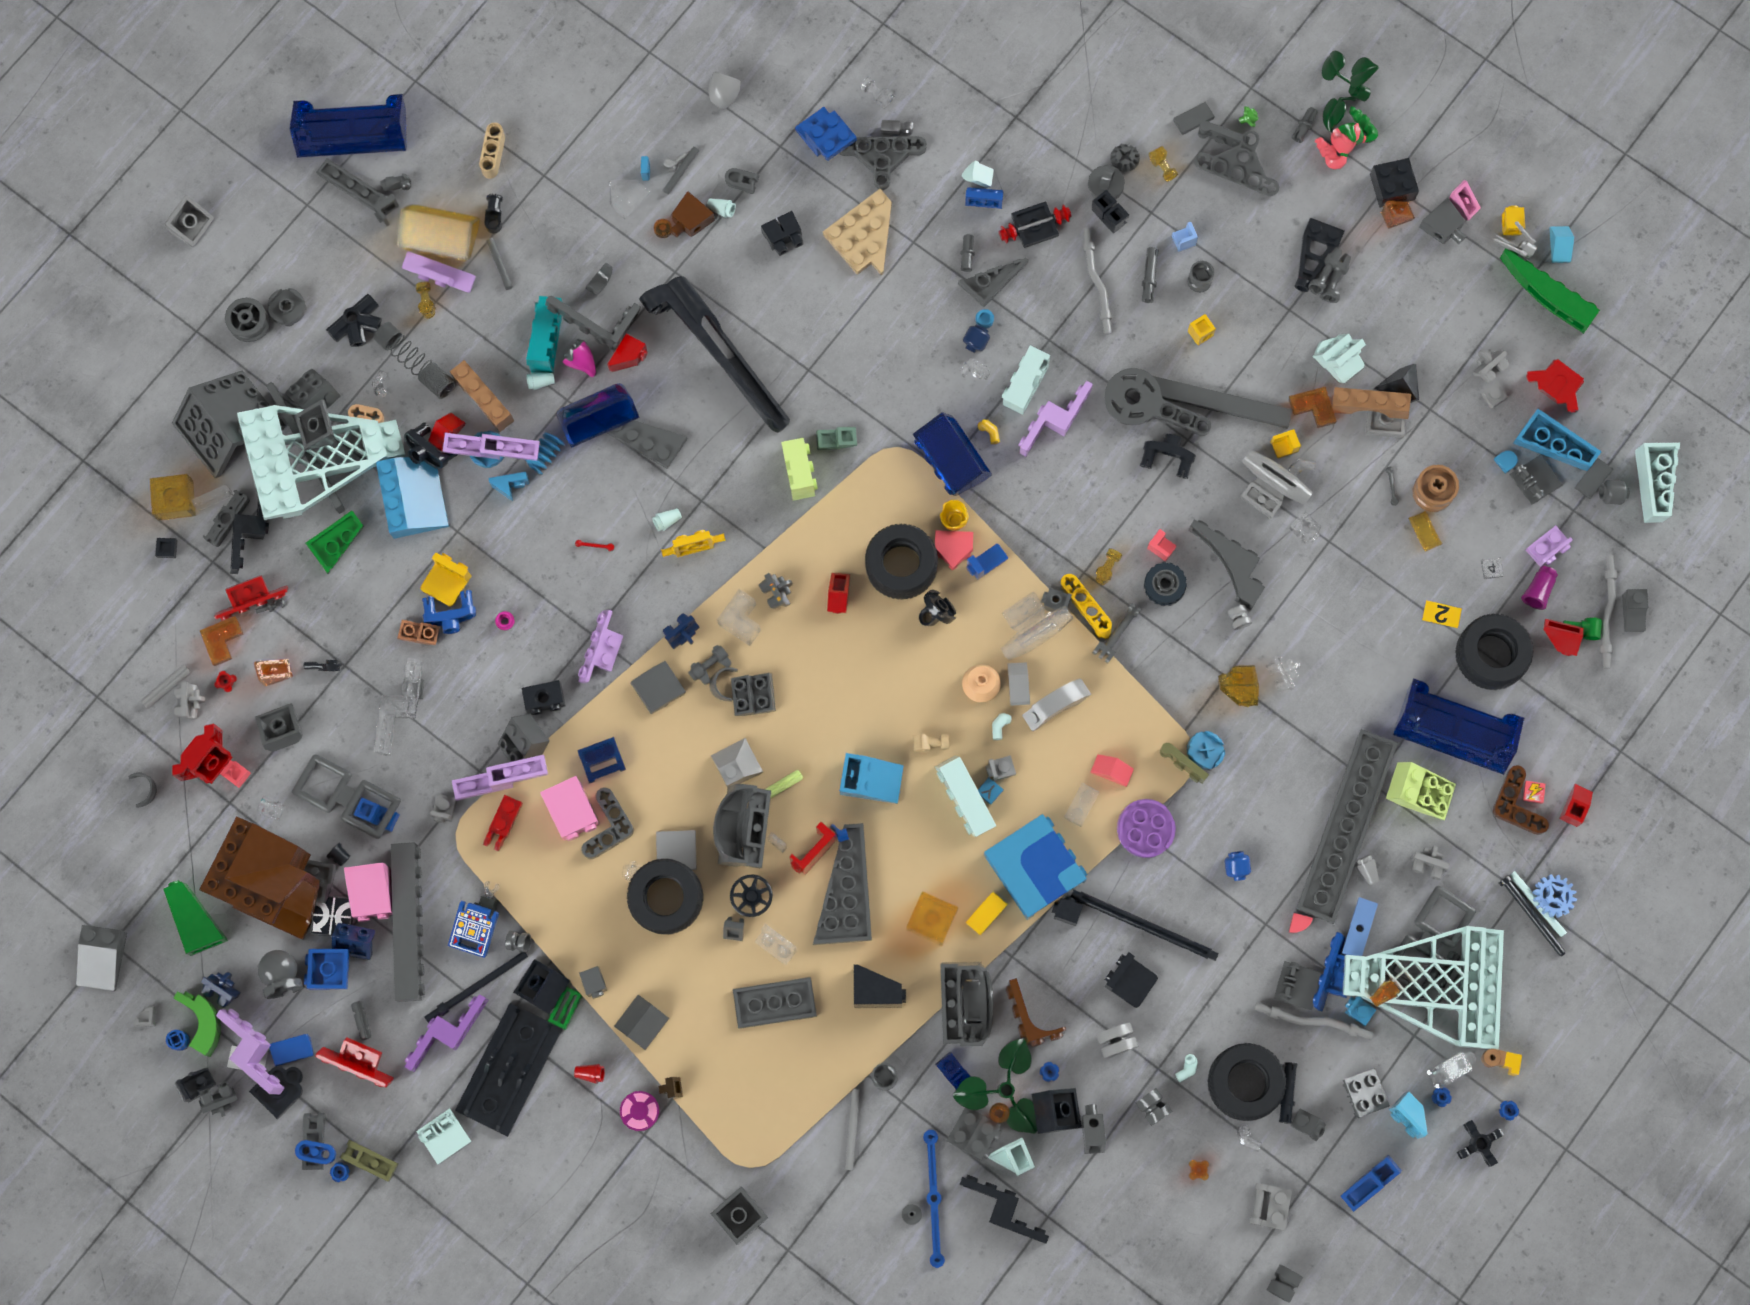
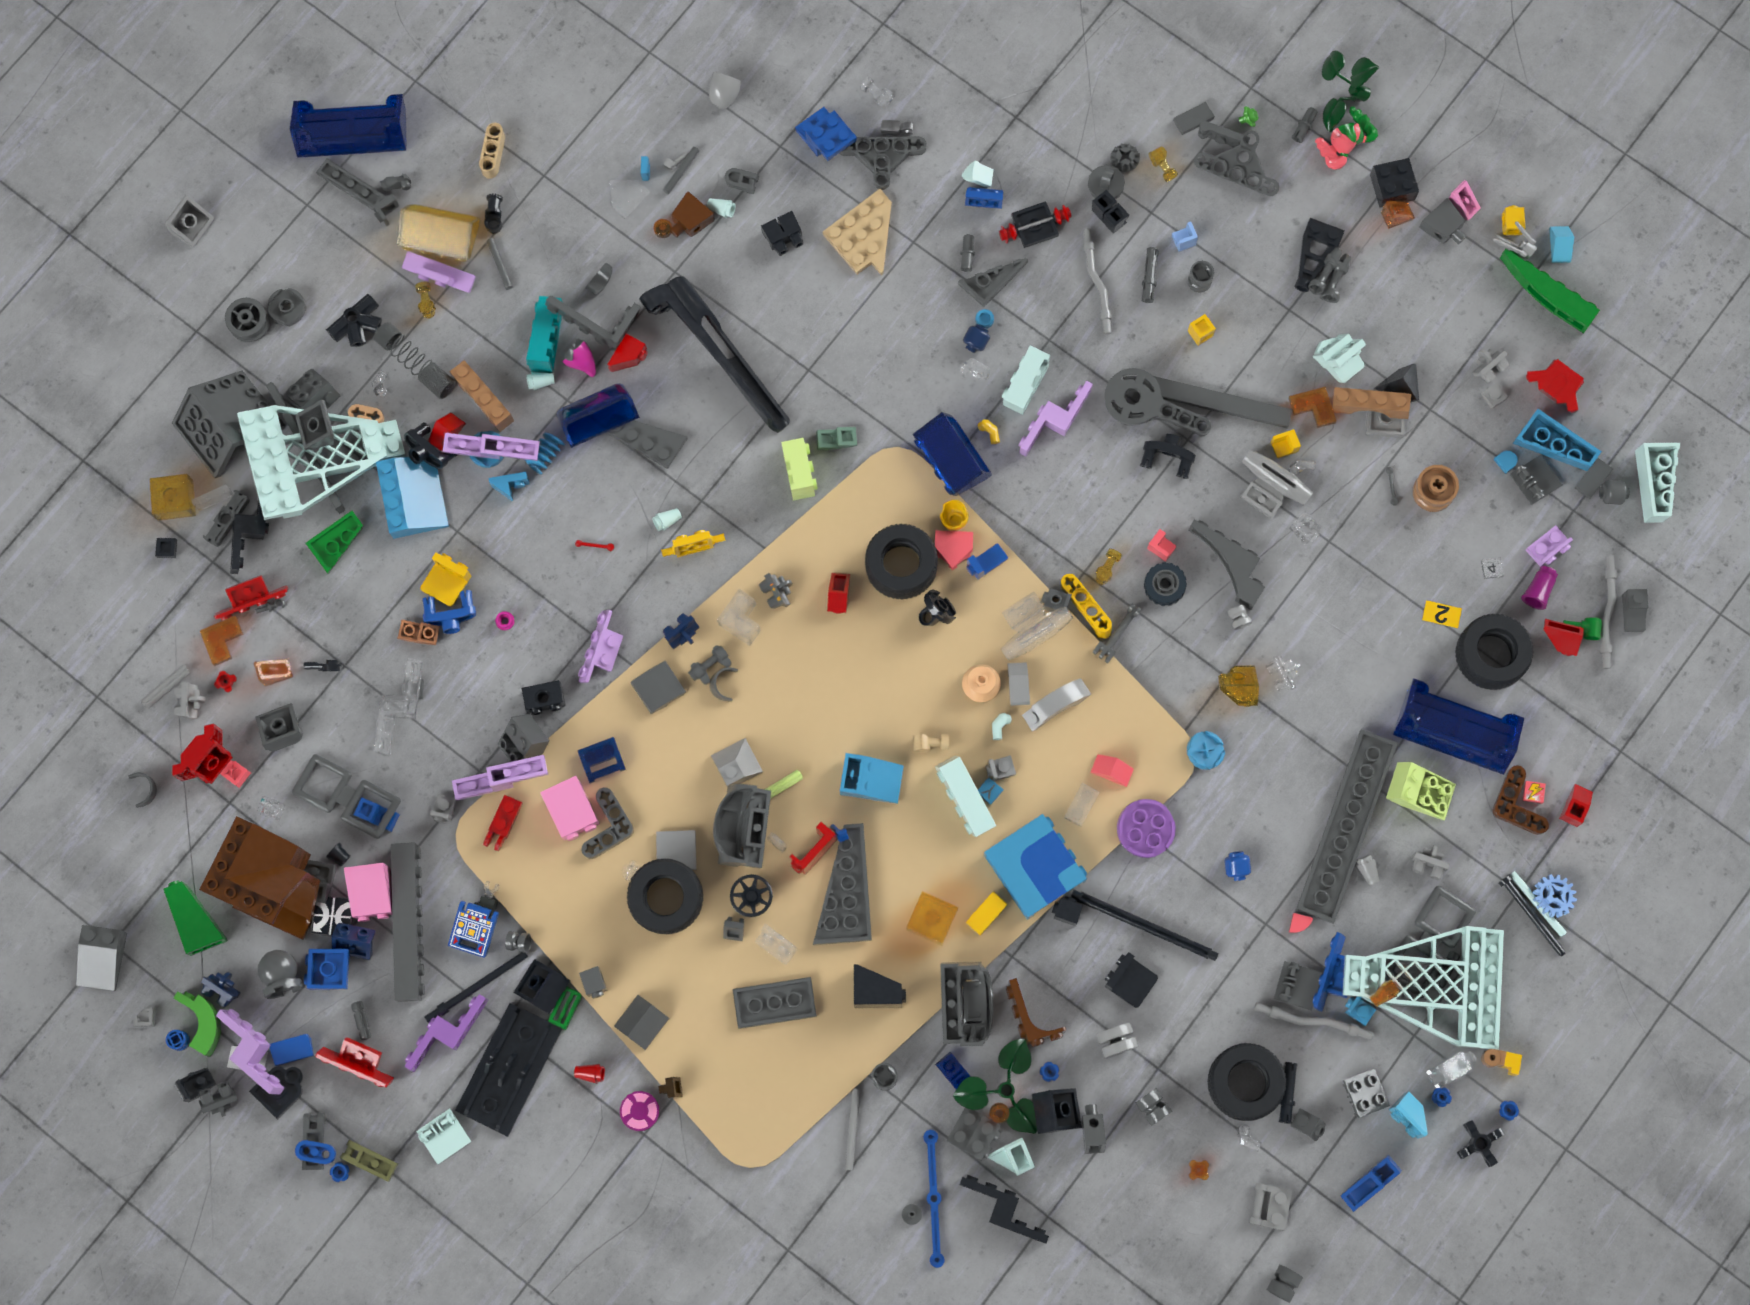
dark grey brick [710,1187,768,1245] -> none
dark grey slope [731,673,776,716] -> none
olive plate [1160,743,1209,784] -> none
light aqua arm [1175,1054,1198,1083] -> none
medium blue tile [1341,897,1378,956] -> none
clear yellow tile [1408,511,1442,552] -> none

